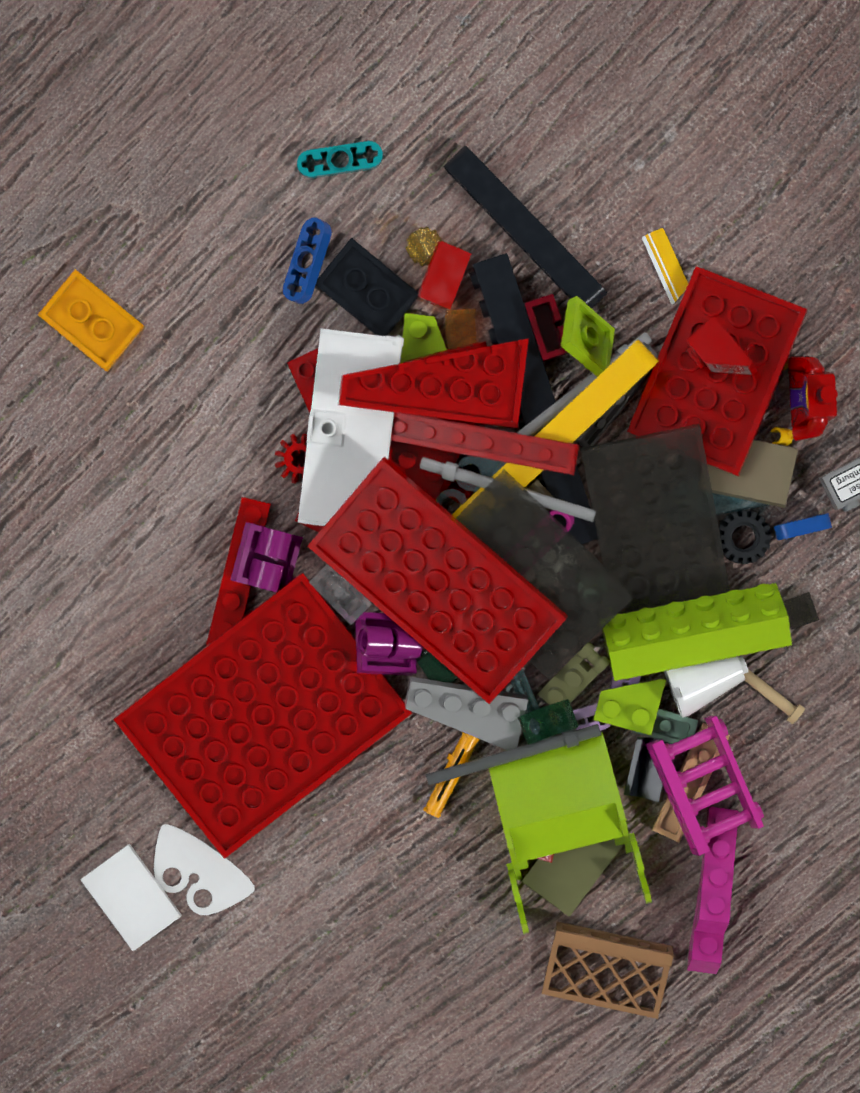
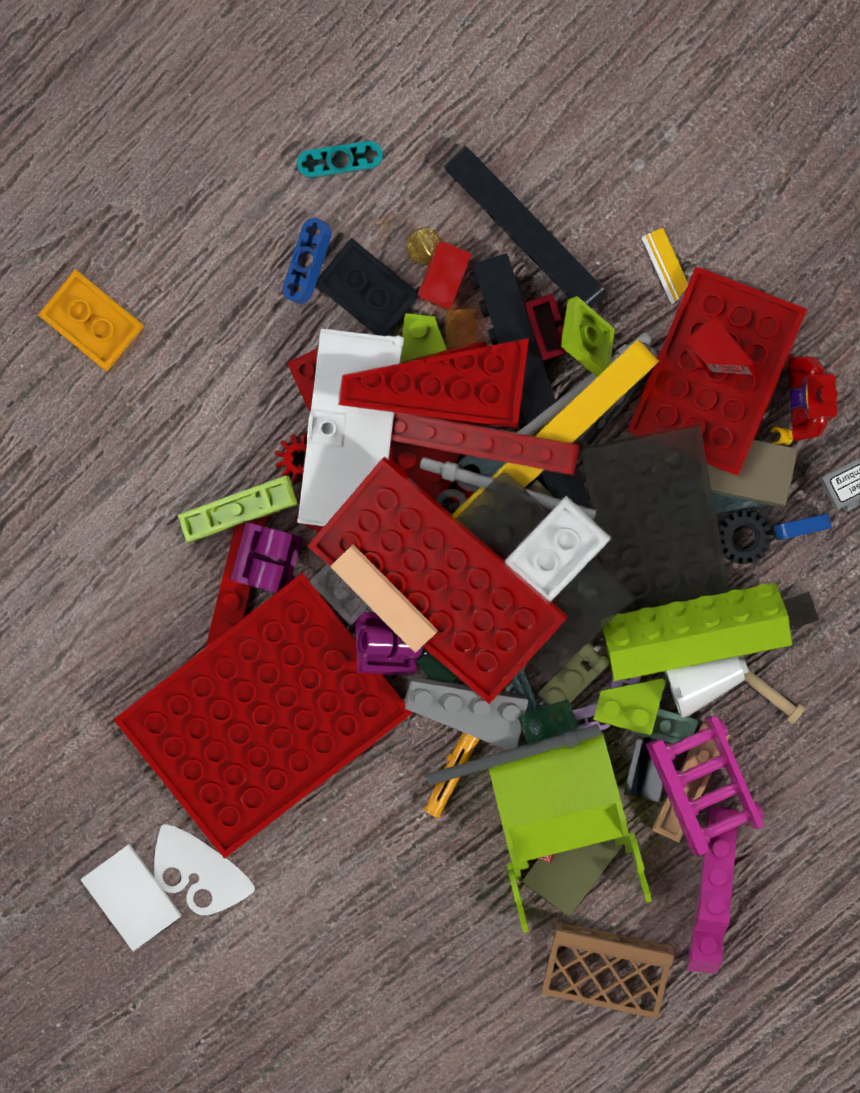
none -> lime plate [178,476,297,543]
none -> light nougat tile [330,545,438,652]
none -> white tile [505,496,611,601]

